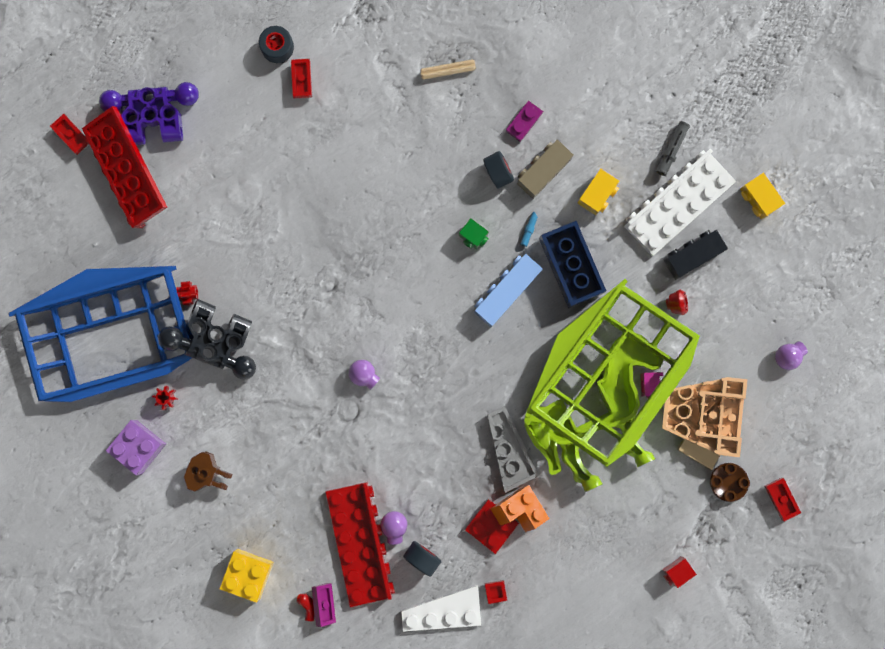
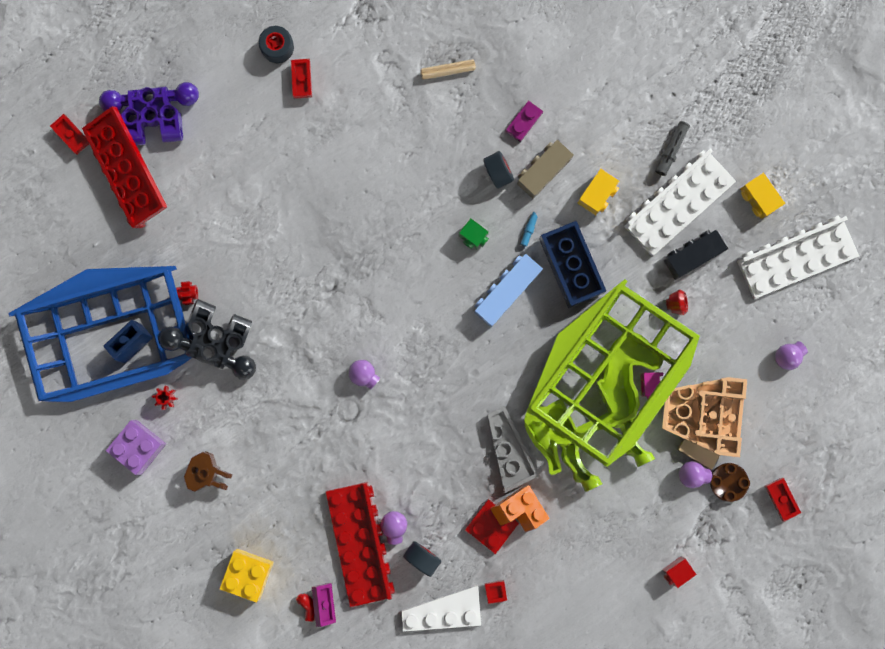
none -> dark blue brick [103,320,153,364]
none -> medium lavender piece [679,461,712,488]
none -> white bracket [737,215,859,299]

